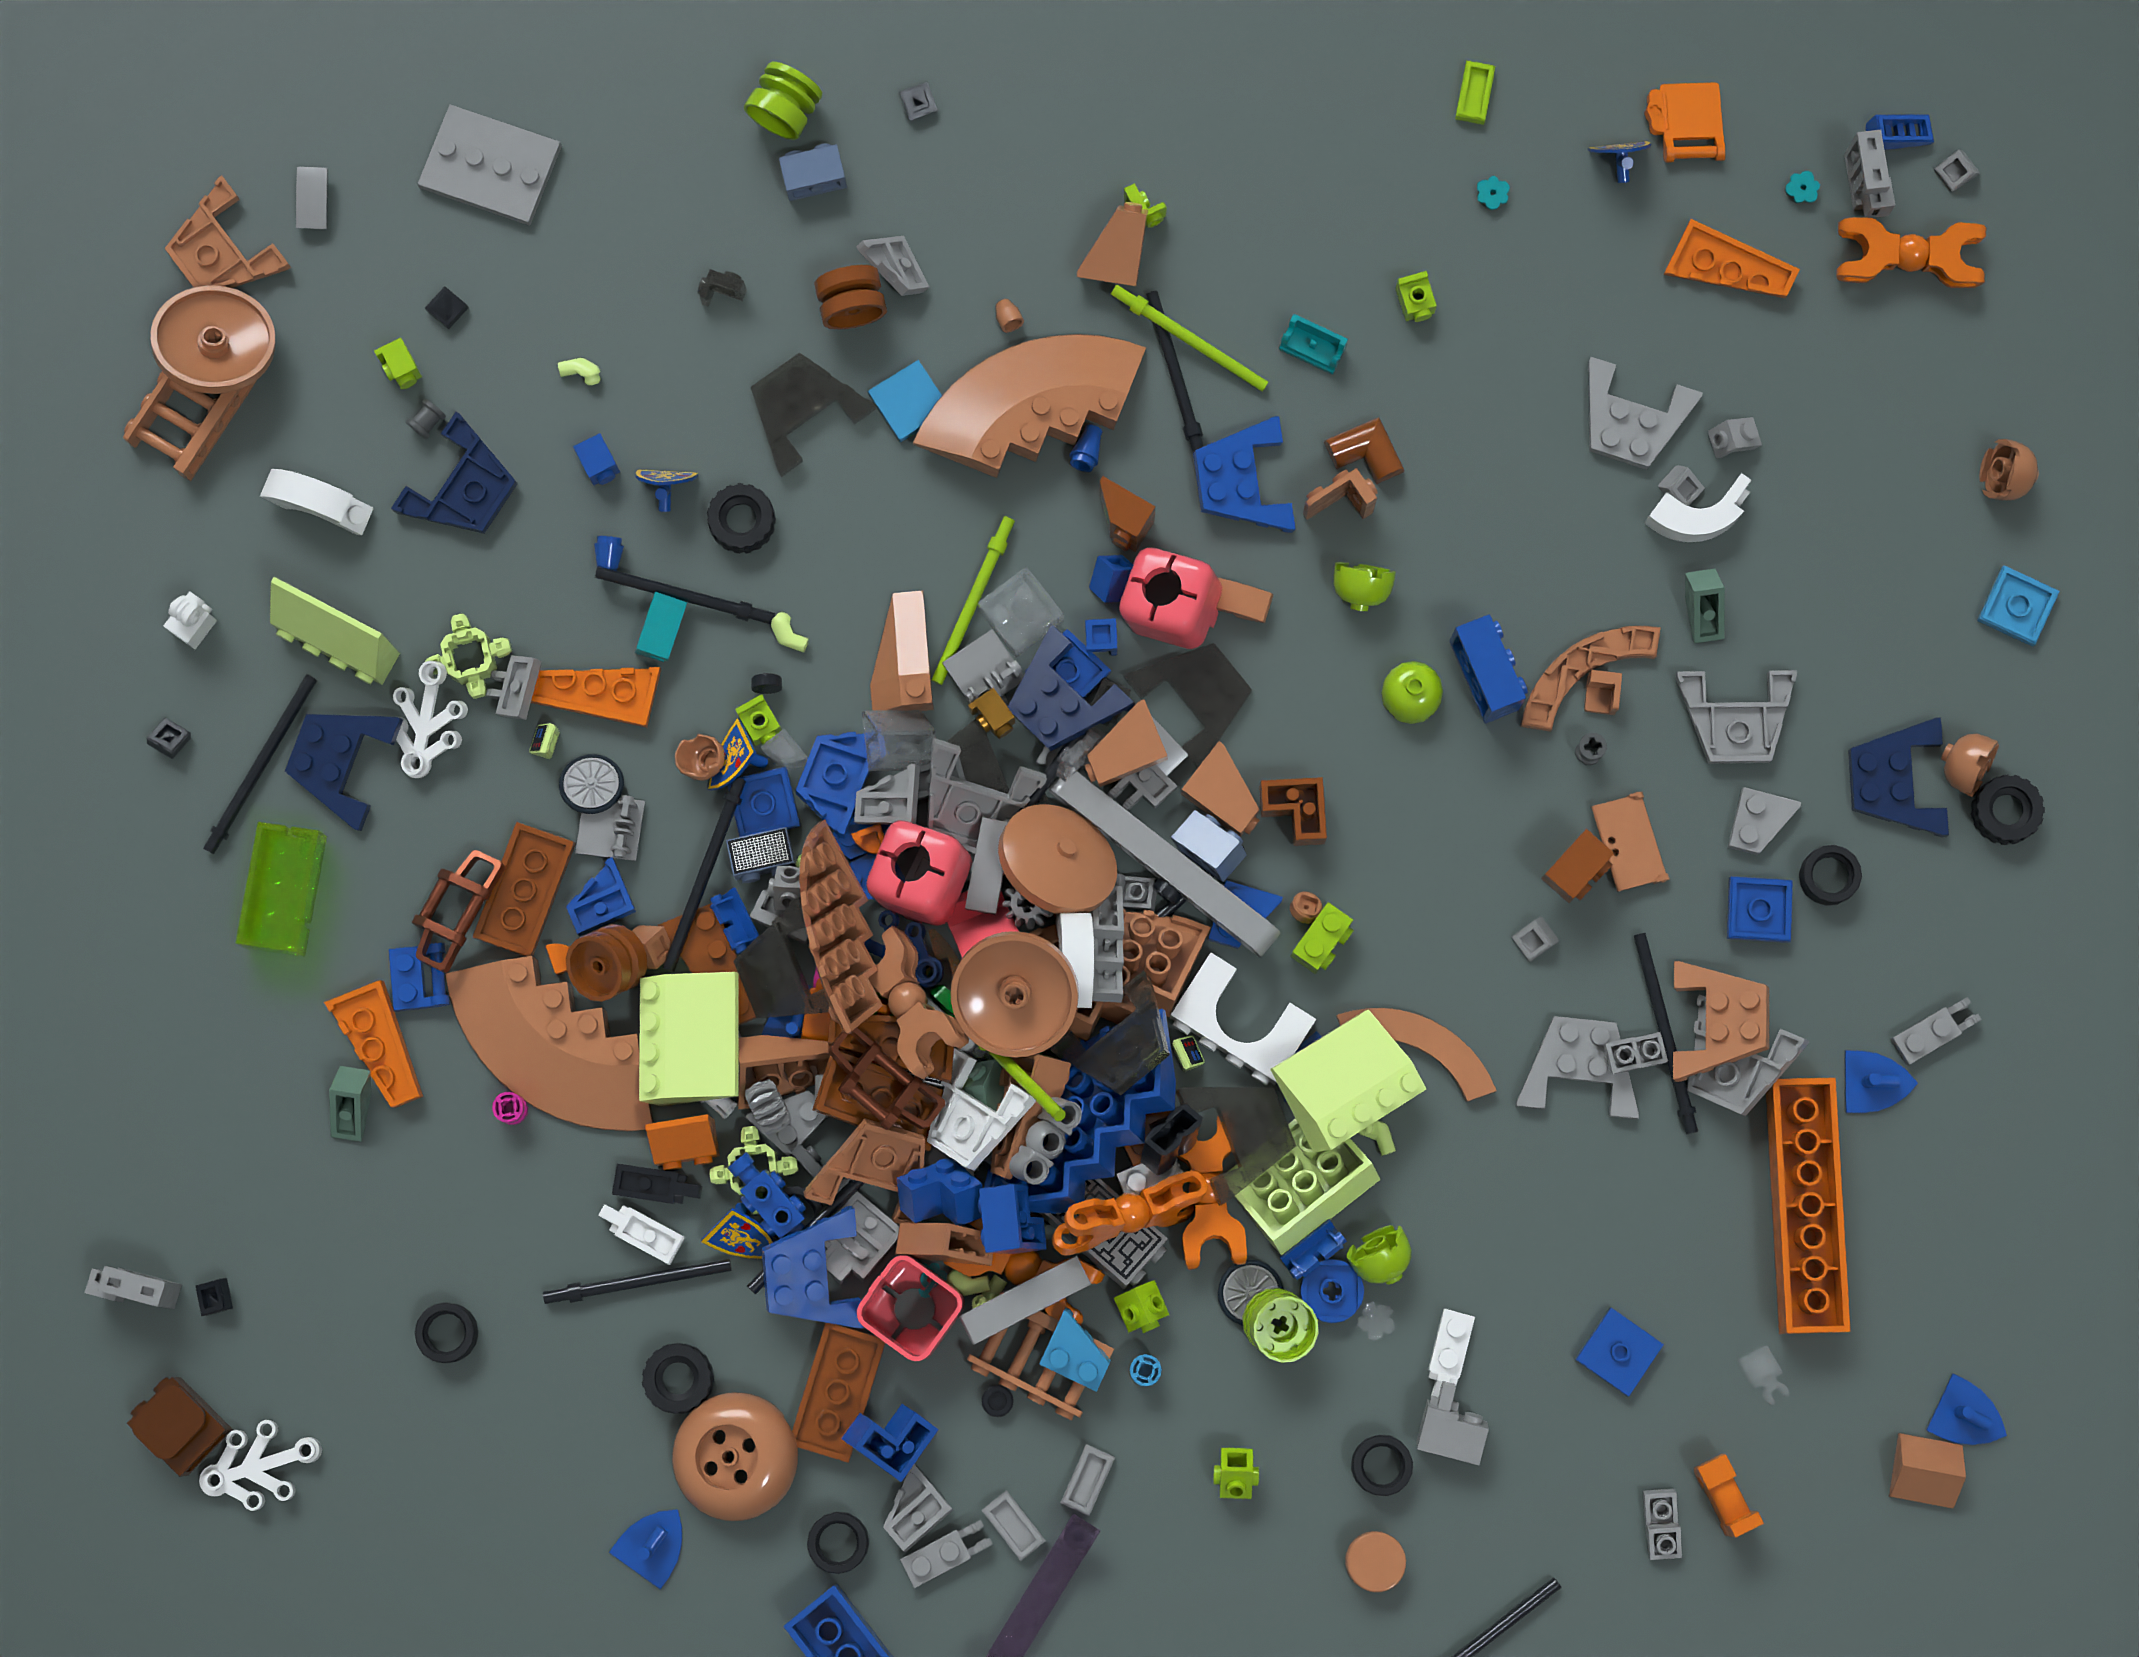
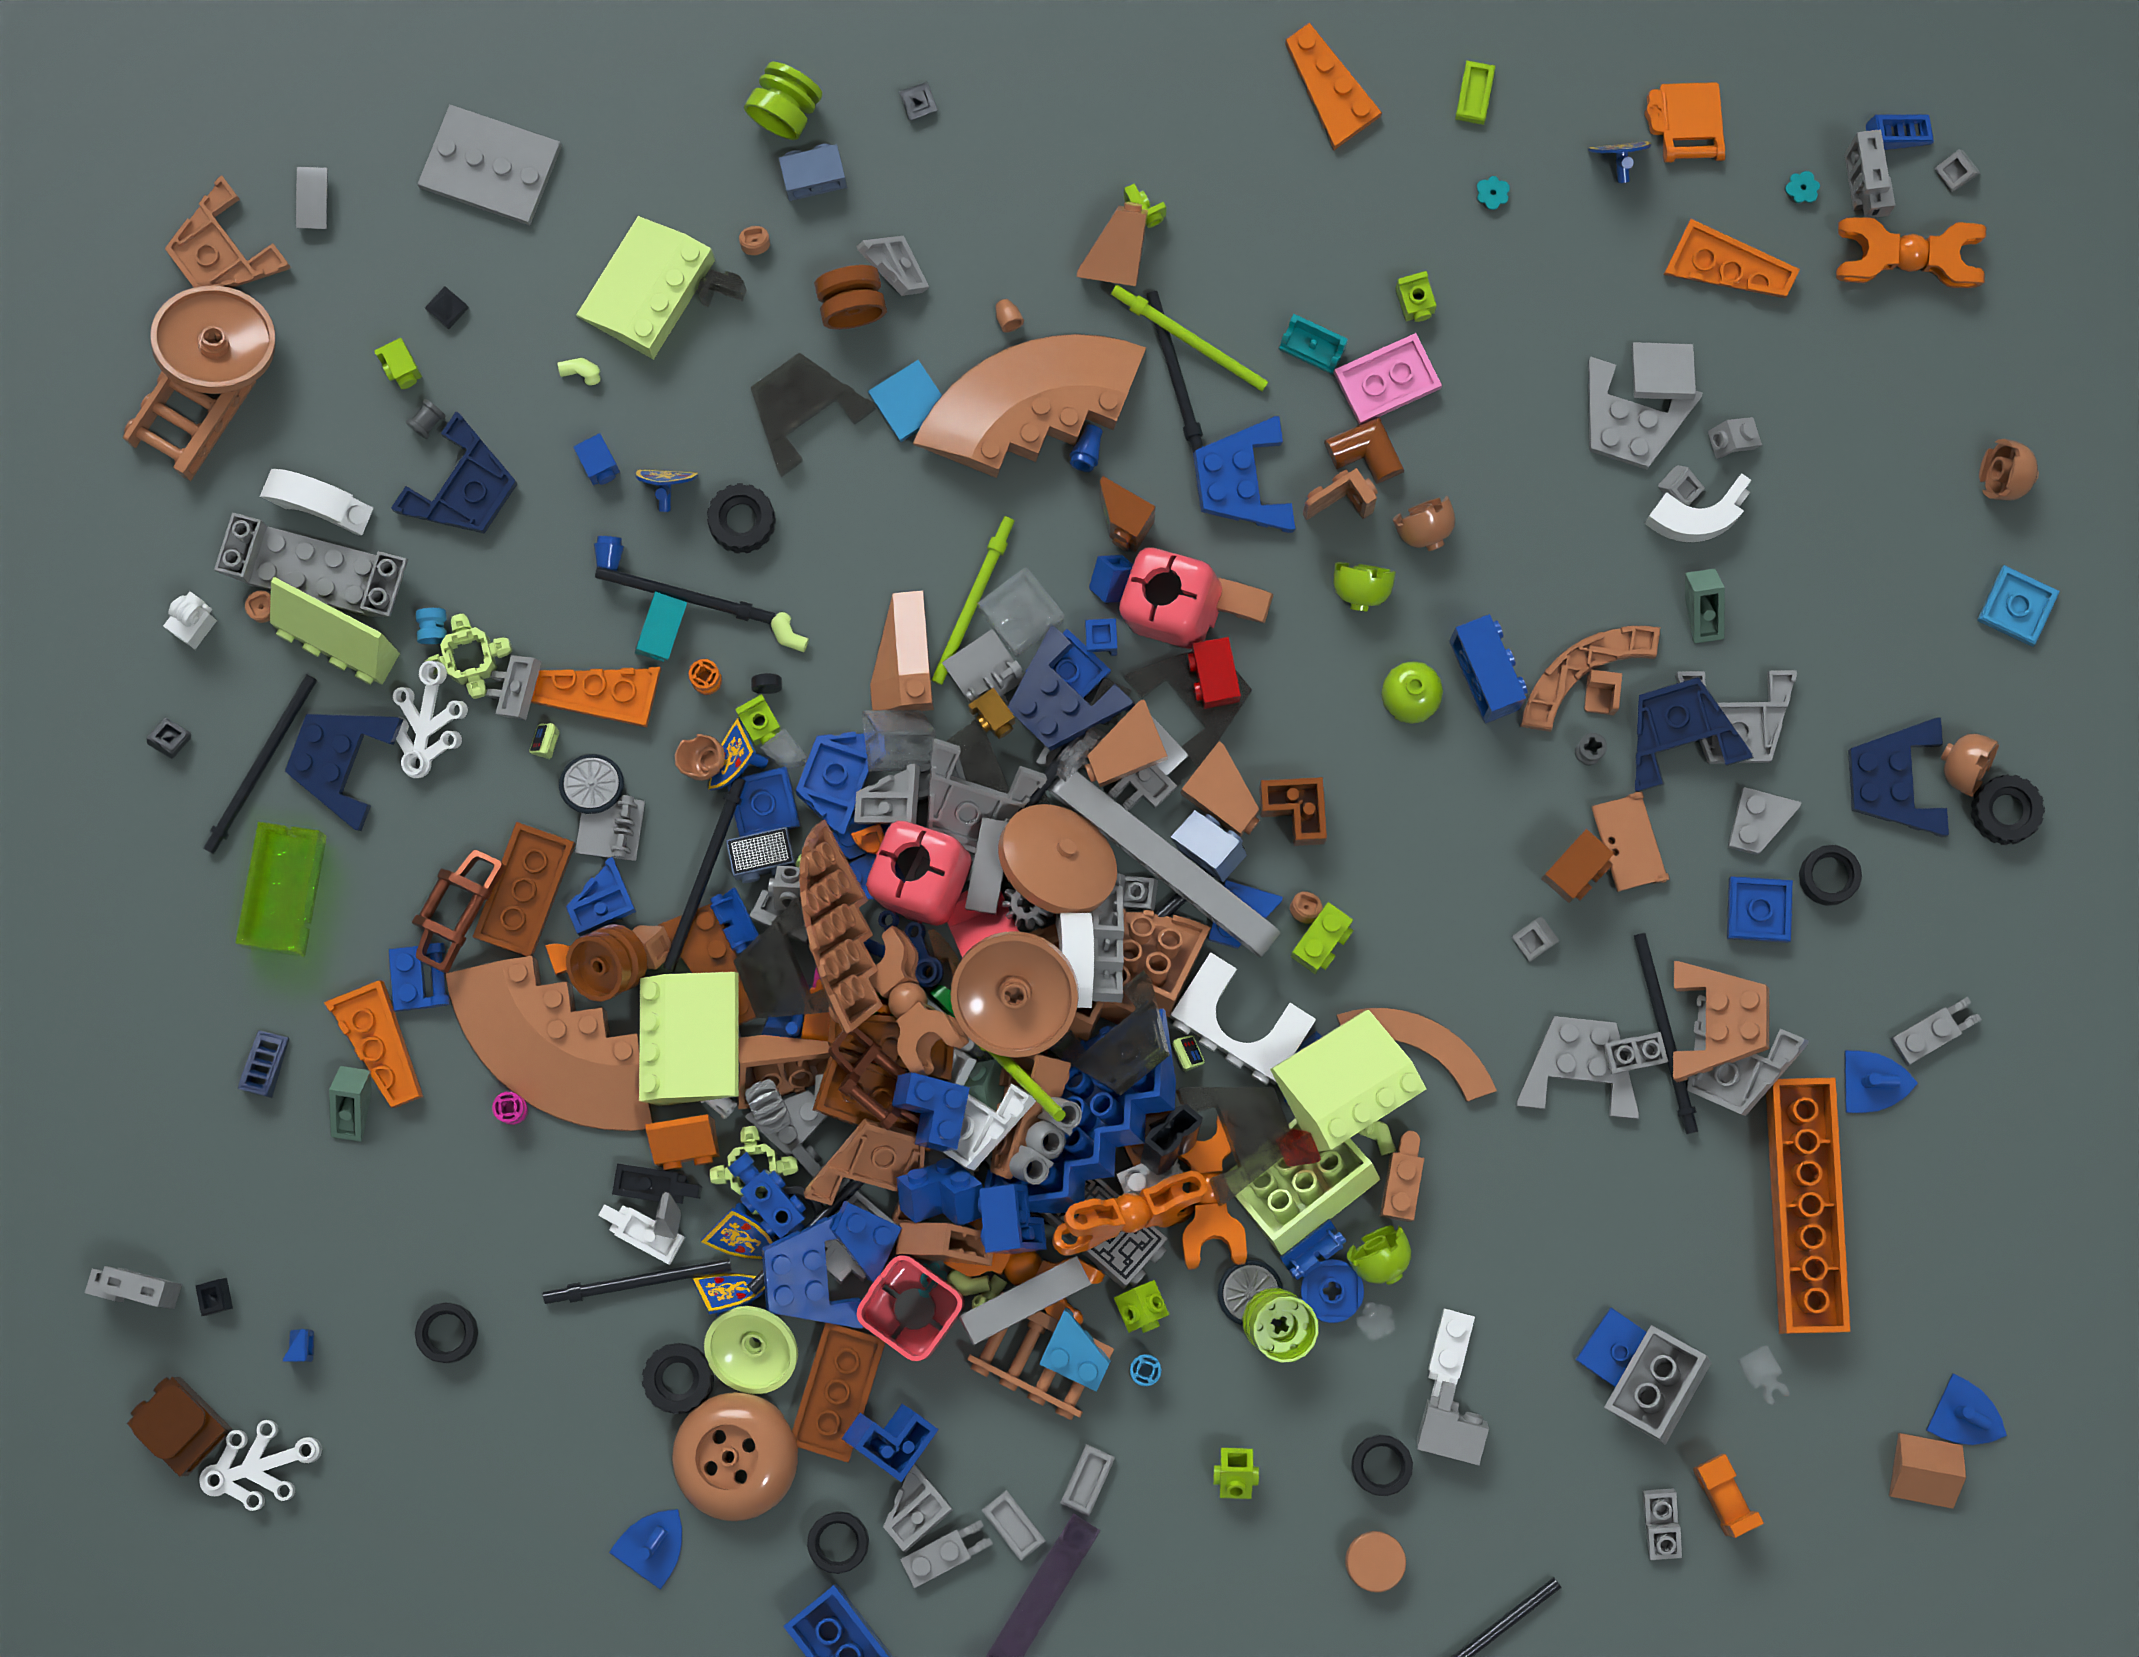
black tile [982,1385,1014,1417] -> none
black tile [1152,878,1183,906] -> none
none -> light grey slope [214,512,408,617]
none -> dark blue slope [238,1030,289,1098]
none -> nougat tile [245,591,271,623]
none -> blue slope [282,1329,314,1362]
none -> dark azure wheel [416,608,447,645]
none -> yellowish green slope [576,216,715,360]
none -> light grey slope [653,1192,681,1239]
none -> orange wheel [689,659,722,695]
none -> shield [692,1273,765,1317]
none -> yellowish green dish [704,1306,798,1394]
none -> nougat tile [739,226,770,255]
none -> blue wing [831,1201,902,1282]
none -> blue brick [892,1072,970,1152]
none -> red brick [1187,637,1241,709]
none -> clear red slope [1276,1128,1321,1166]
none -> orange wing [1285,23,1382,150]
none -> bright pink plate [1334,333,1442,425]
none -> nougat brick [1379,1131,1424,1222]
none -> nougat cylinder [1393,496,1455,551]
none -> light grey slope [1604,1325,1712,1445]
none -> light grey tile [1631,342,1696,400]
none -> dark blue wing [1635,677,1754,792]

